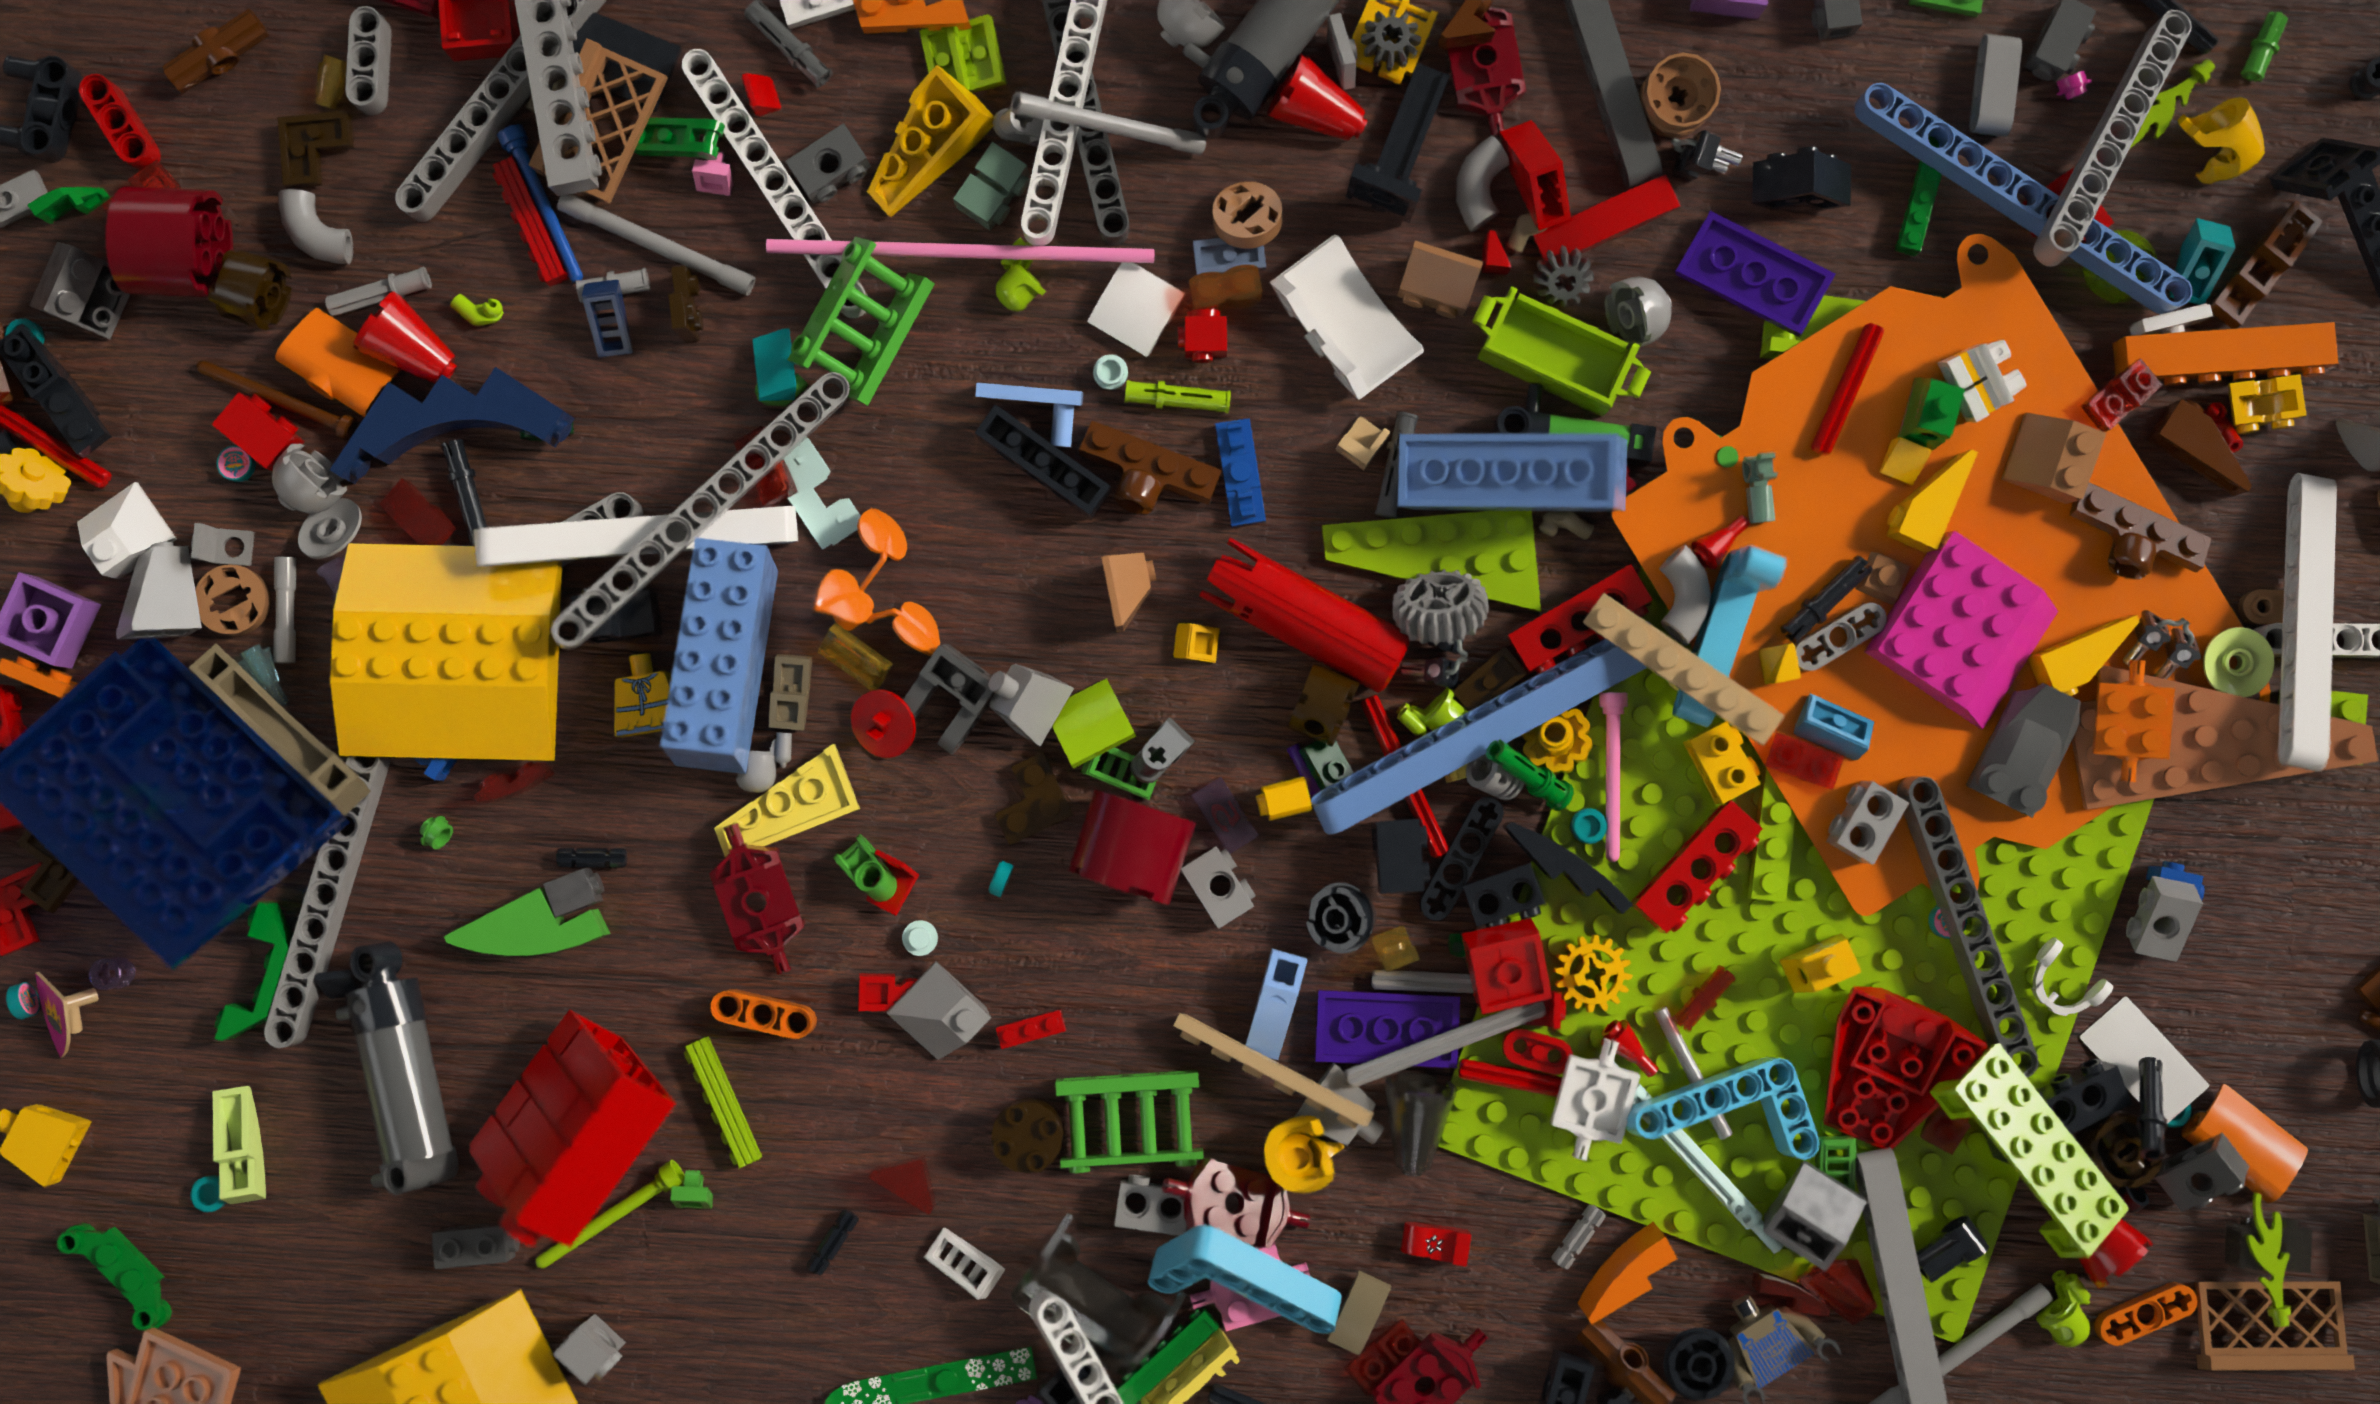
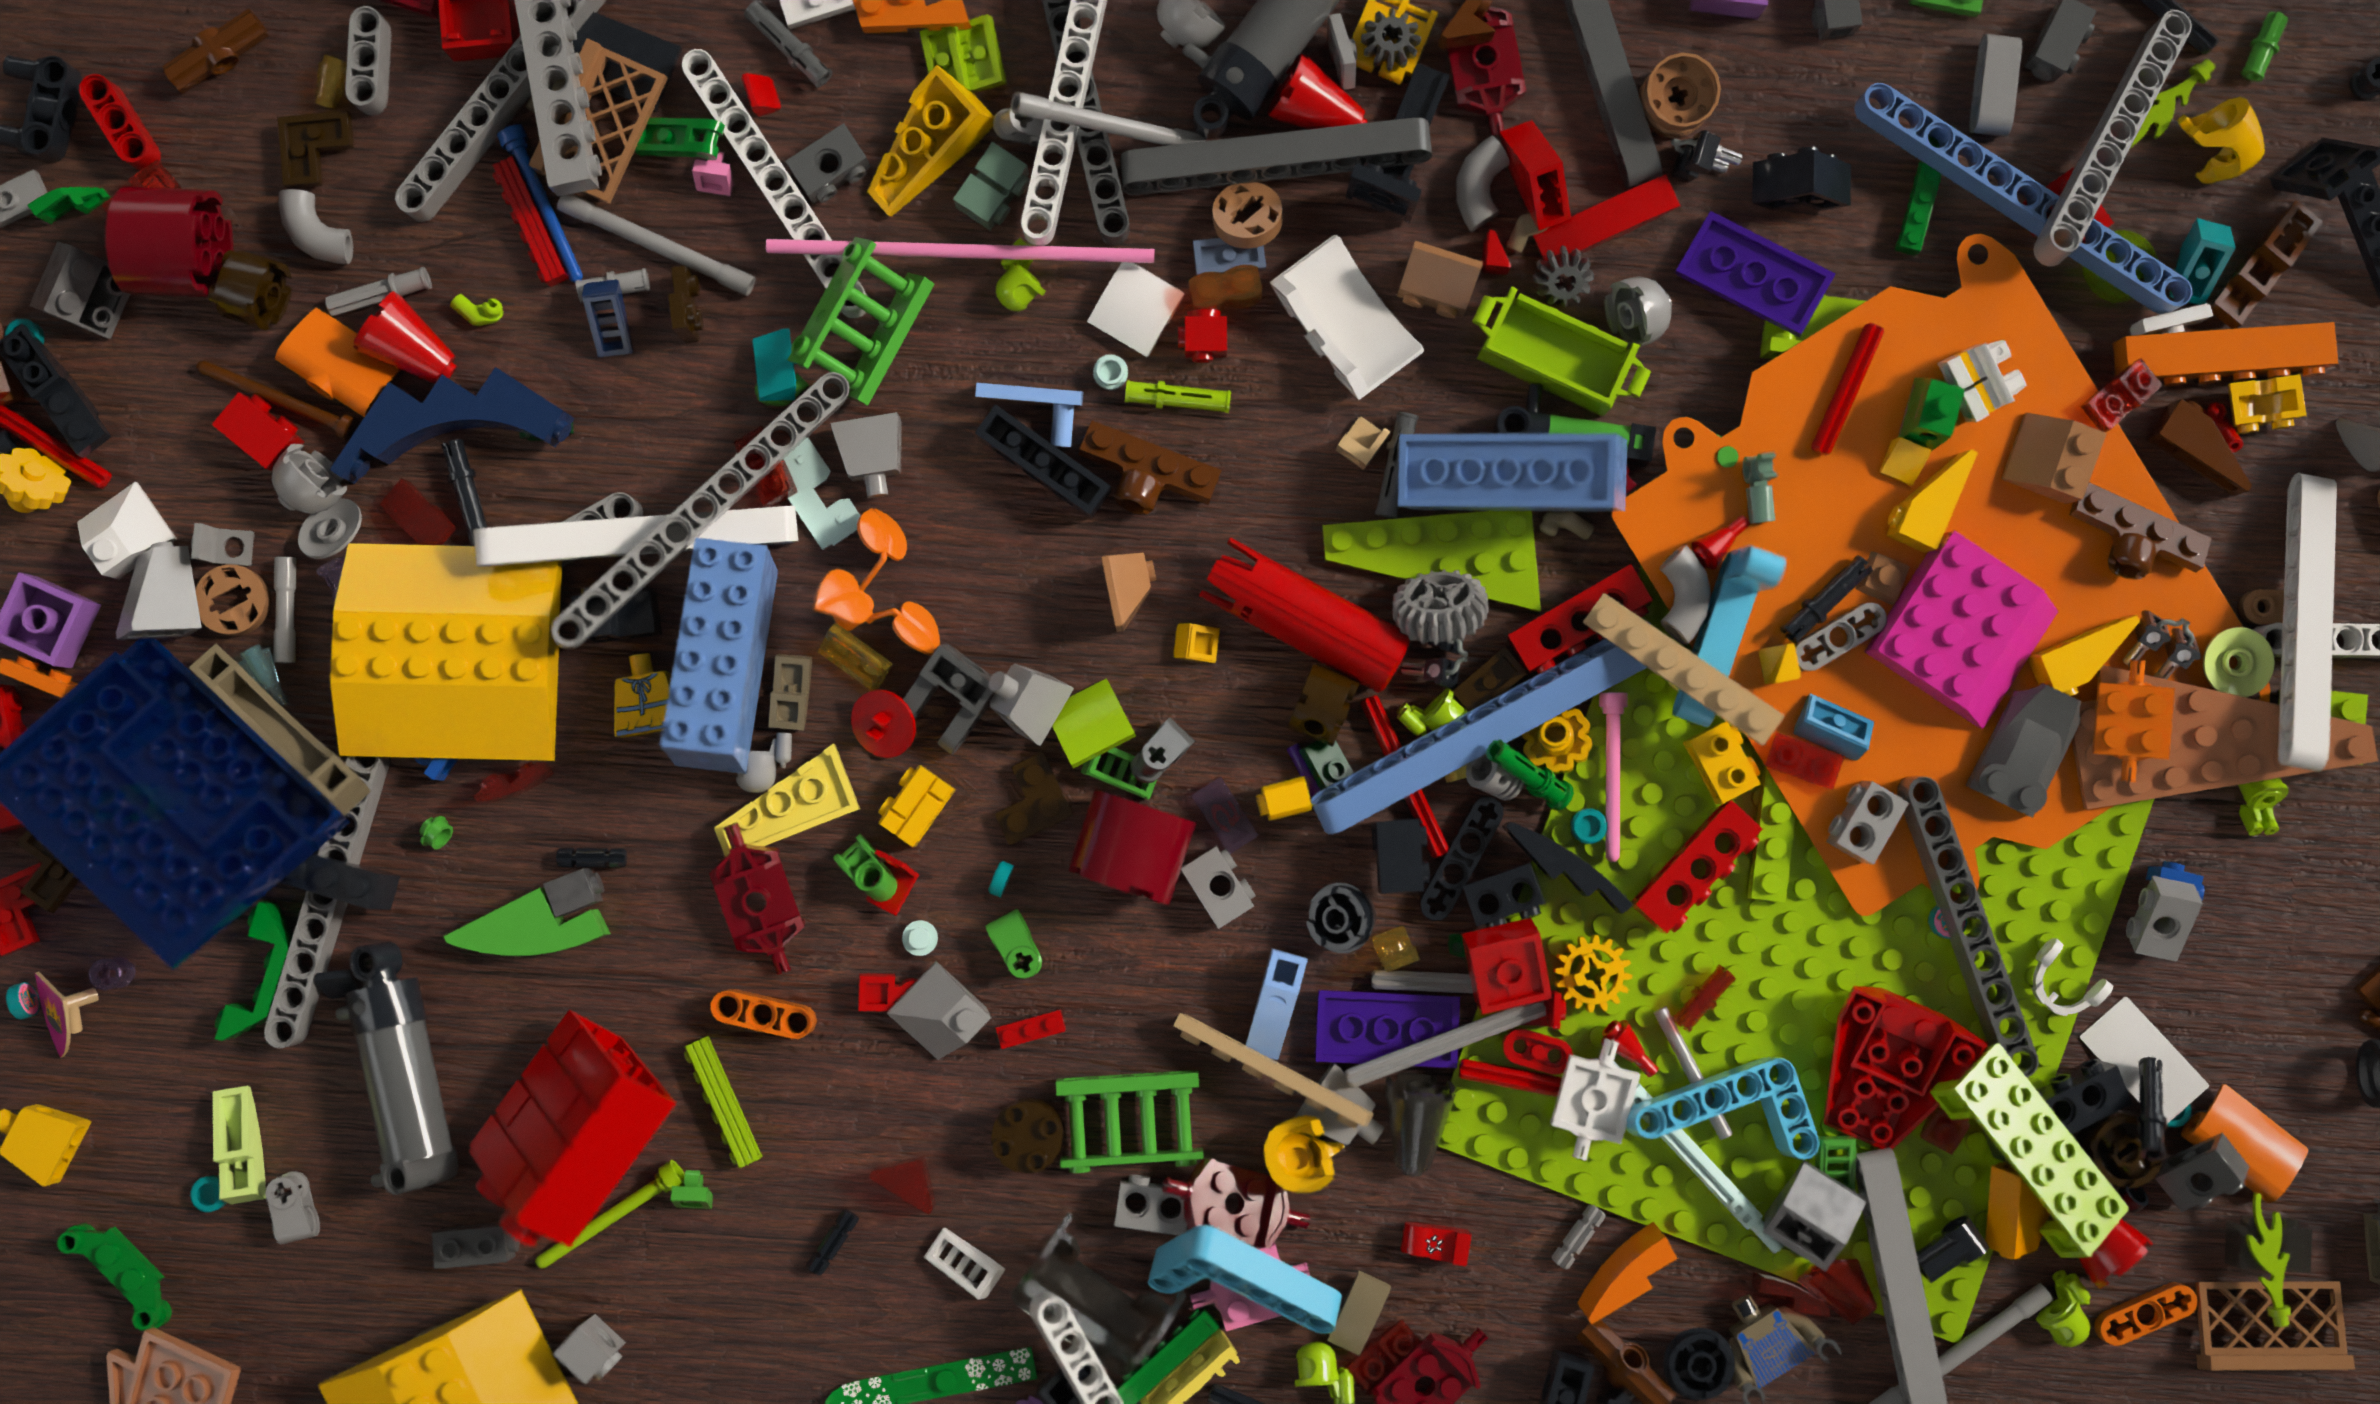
tile [217,445,256,482] -> none
blue plate [1215,418,1266,528] -> none
yellow torso [1779,933,1861,993] -> none
dark pink plate [2056,71,2092,100] -> none
none -> black arch [244,837,400,910]
none -> light grey piece [265,1171,320,1245]
none -> light grey torso [831,412,901,498]
none -> yellow brick [878,765,956,847]
none -> bright green piece [985,908,1042,978]
none -> dark grey beam [1120,118,1432,195]
none -> lime piece [1294,1342,1355,1404]
none -> light orange slope [1985,1162,2050,1259]
none -> lime piece [2238,778,2289,836]

